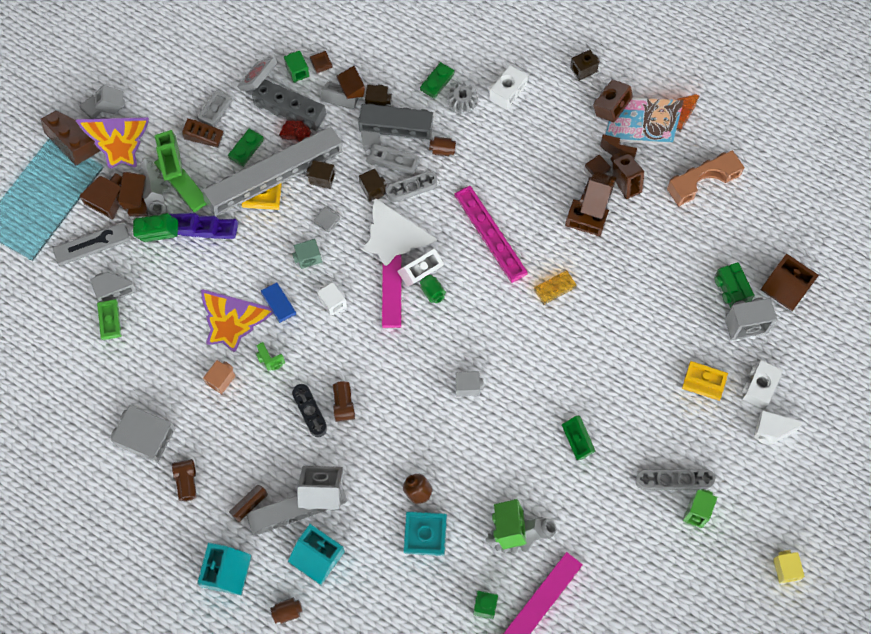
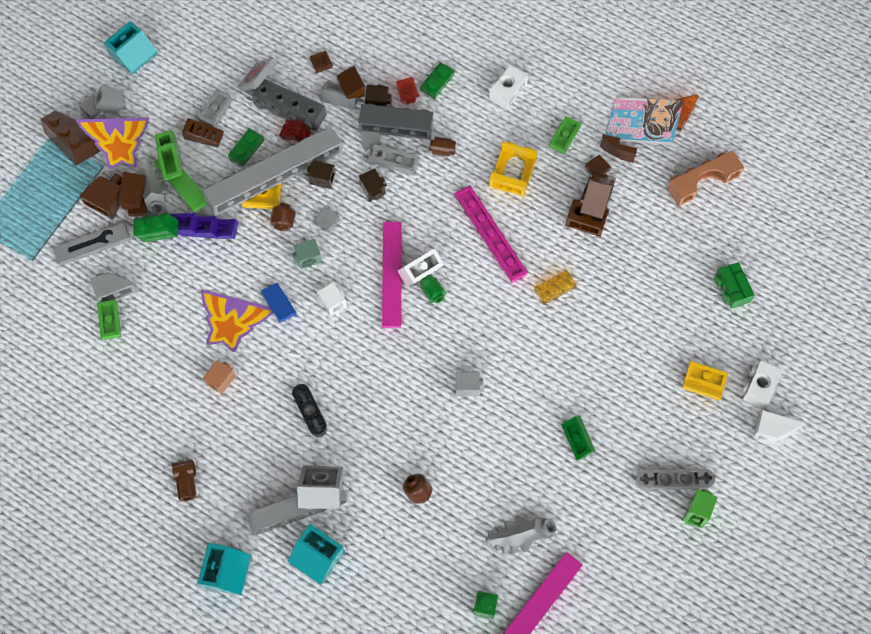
light grey brick [111,405,176,463] -> none
reddish brown slope [229,485,268,522] -> none
bright green bracket [255,342,285,371] -> none
reddish brown brick [270,597,303,624] -> none
green brick [284,51,310,83] -> none
reddish brown piece [333,381,355,422] -> none
white sticker [363,199,437,266] -> none
light grey beam [386,172,437,202] -> none
teal plate [404,512,447,556] -> none
light grey gear [447,83,478,114] -> none
bright green brick [492,499,527,550] -> none
dark brown brick [570,49,600,81] -> none
reddish brown brick [593,79,633,123] -> none
reddish brown torso [610,153,644,199] -> none
light grey brick [725,297,777,341] -> none
reddish brown slope [760,253,819,312] -> none
light yellow brick [773,550,805,584] -> none
none -> slope [104,21,158,75]
none -> reddish brown head [270,203,296,231]
none -> clear red bracket [395,77,420,105]
none -> yellow panel [489,141,538,197]
none -> bright green plate [549,116,582,155]

